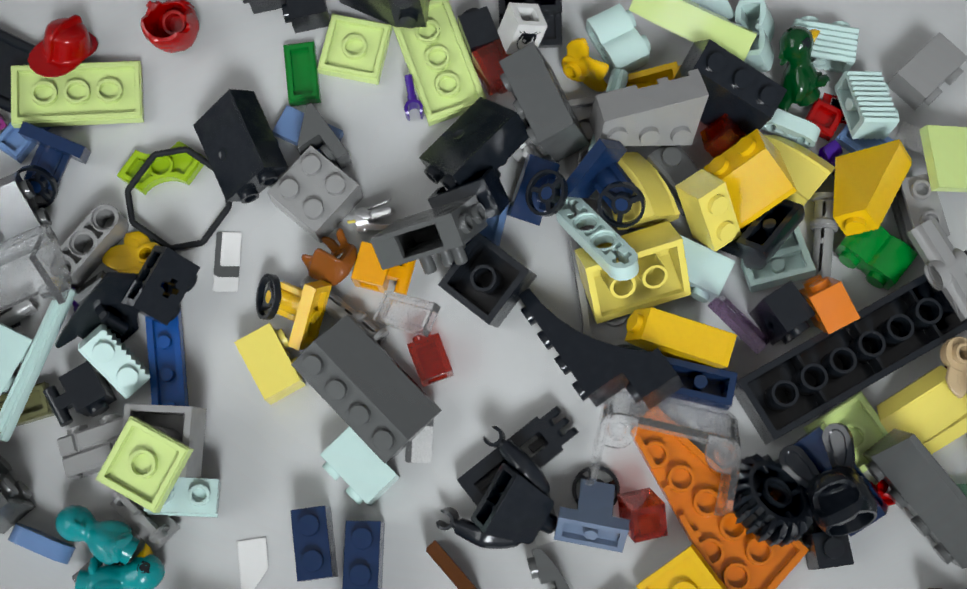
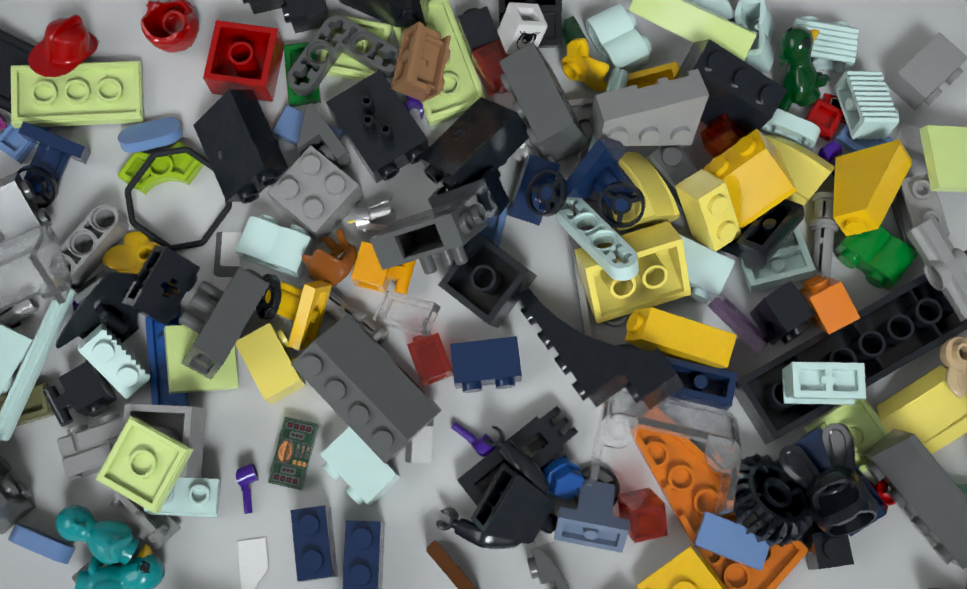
none -> medium blue tile [117,117,183,153]
none -> yellowish green tile [164,325,239,394]
none -> dark grey piece [179,267,269,380]
none -> red brick [203,20,284,102]
none -> light aqua brick [235,214,314,278]
none -> dark purple hand [235,464,259,514]
none -> tile [268,417,319,491]
none -> dark grey beam [287,15,399,96]
none -> black piece [326,70,429,183]
none -> medium nougat hinge [391,22,451,102]
none -> dark blue brick [450,336,522,393]
none -> dark purple hand [451,422,496,457]
none -> blue piece [541,455,585,501]
none -> clear green tile [562,16,588,44]
none -> medium blue tile [693,511,770,571]
none -> light aqua hinge [782,362,866,405]

